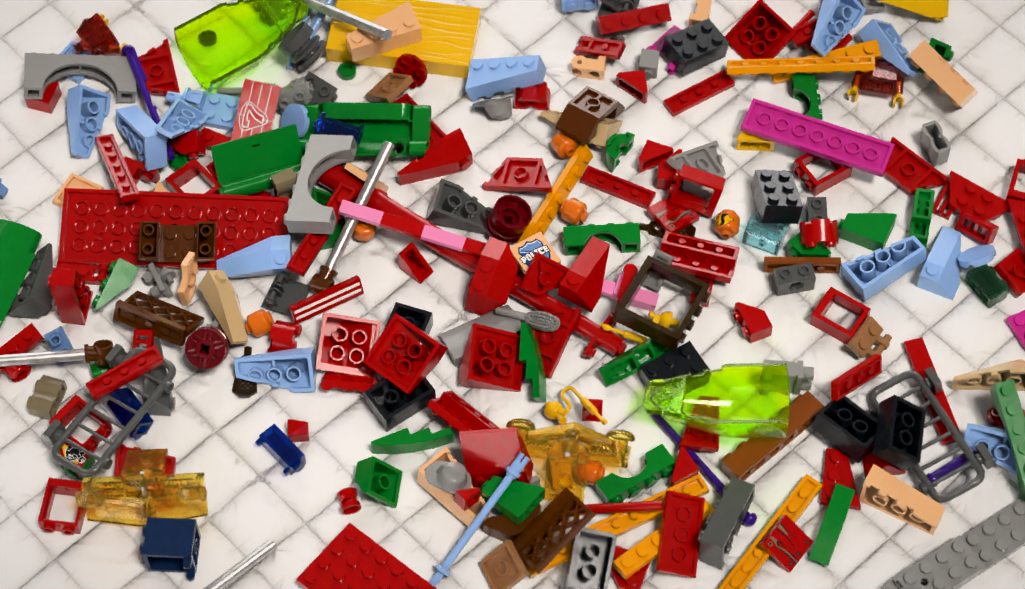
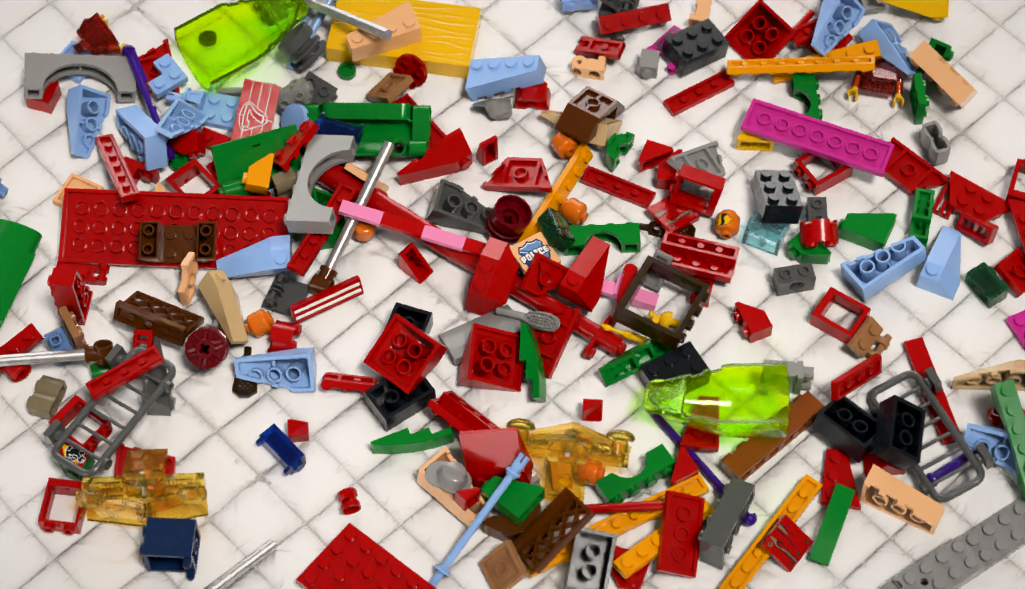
dark grey wedge [8,243,53,318] -> none
slope [91,258,140,313] -> none
clear blue brick [107,388,154,440] -> none
light grey hips [142,262,176,299] -> none
red slope [315,312,381,377] -> none
green slope [354,456,403,508] -> none
yellow piece [544,386,607,425] -> none
red slope [616,70,648,104] -> none
dark orange tile [763,257,841,273] -> none
light blue tile [957,245,997,268] -> none
none -> medium nougat plate [59,305,87,349]
none -> light blue plate [147,53,189,99]
none -> light orange slope [242,153,274,195]
none -> red wing [273,120,320,172]
none -> red slope [476,135,498,166]
none -> clear green brick [538,207,575,252]
none -> green plate [909,73,929,125]

